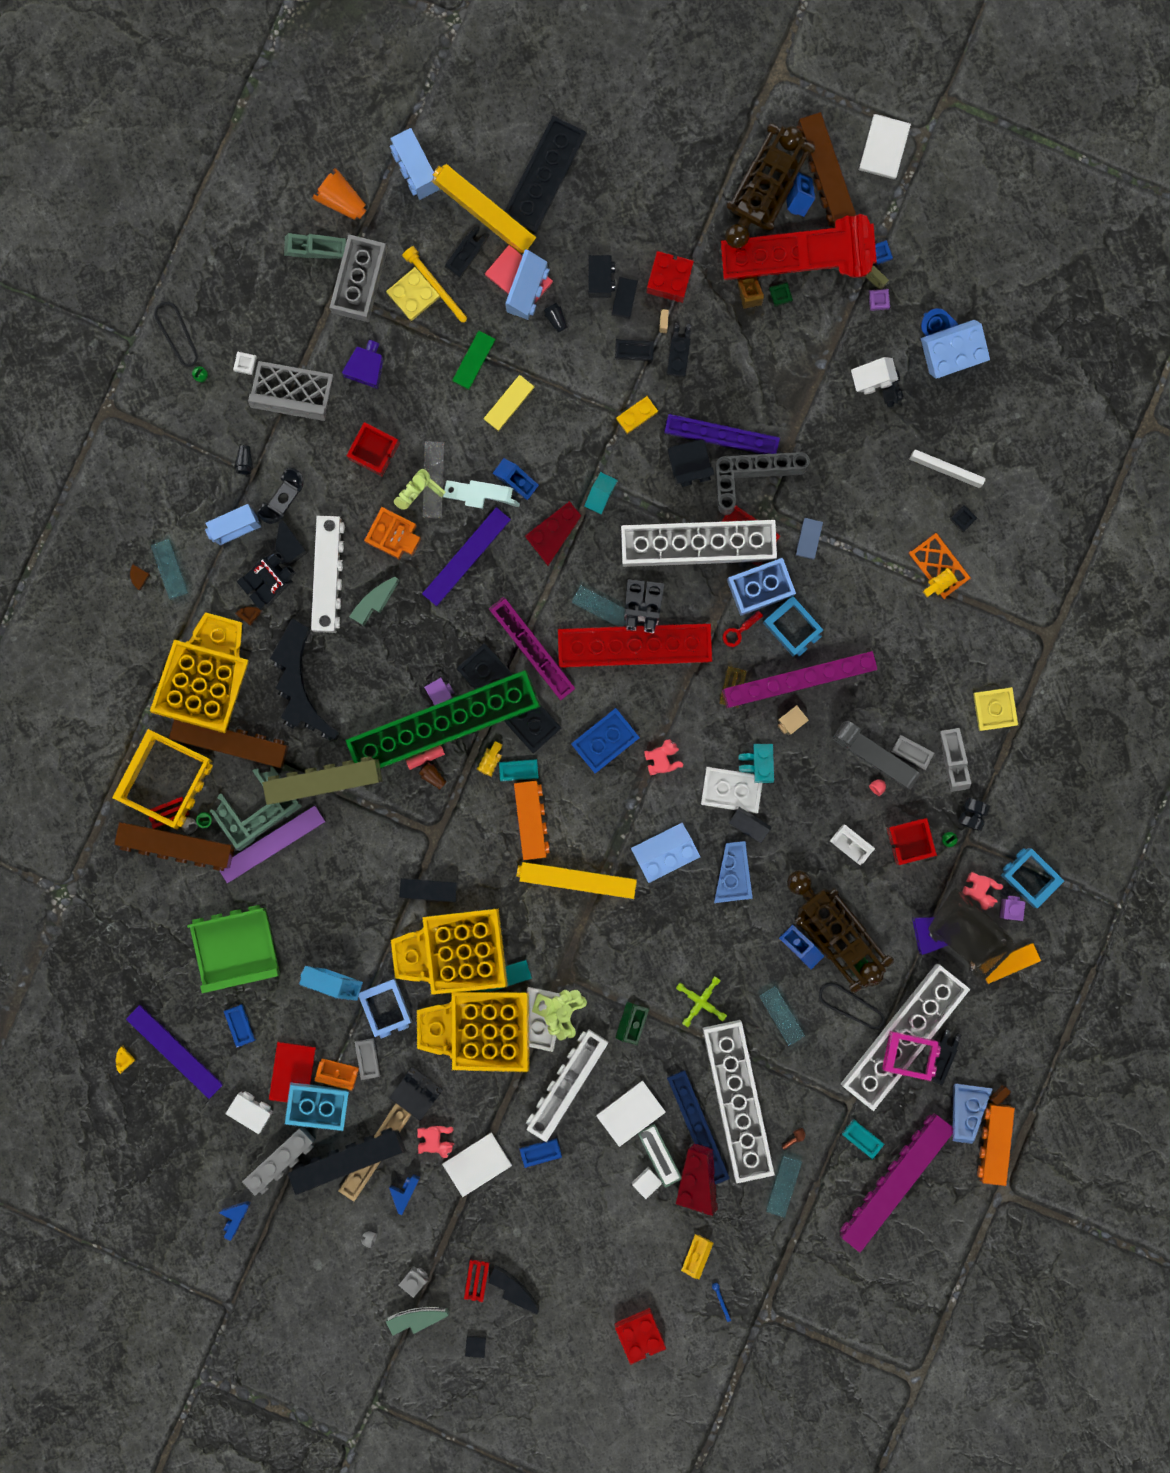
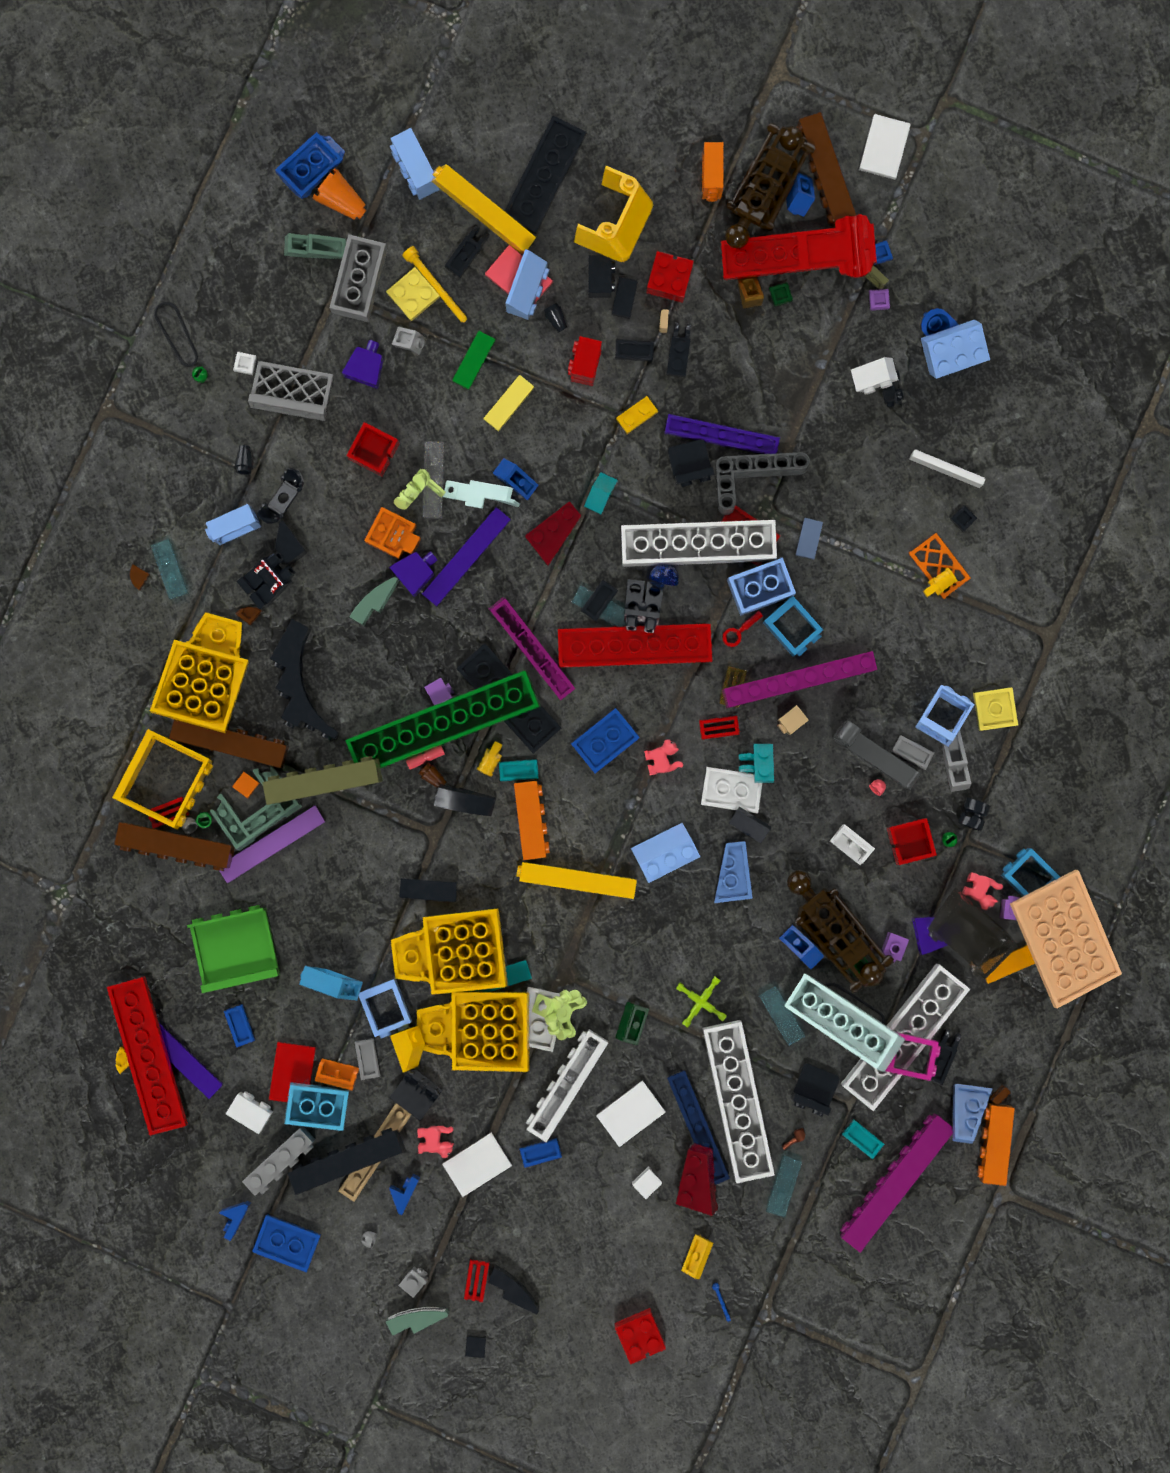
white piece [311,516,345,633] -> none
slope [638,1123,682,1188] -> none
none -> red plate [107,976,188,1136]
none -> orange tile [232,772,260,798]
none -> blue plate [252,1214,321,1273]
none -> blue slope [275,132,345,199]
none -> dark purple torso [390,551,438,597]
none -> yellow slope [390,1025,425,1072]
none -> light grey bracket [392,327,425,355]
none -> black slope [434,784,496,816]
none -> red piece [568,336,602,386]
none -> yellow windscreen [574,166,653,262]
none -> black tile [581,580,618,622]
none -> clear blue piece [649,564,679,586]
none -> red tile [699,716,740,740]
none -> orange window [702,142,723,202]
none -> light aqua brick [785,974,905,1072]
none -> black bracket [791,1063,840,1117]
none -> medium lavender brick [882,932,909,963]
none -> light blue window [915,684,975,747]
none -> light nougat plate [1010,870,1122,1008]

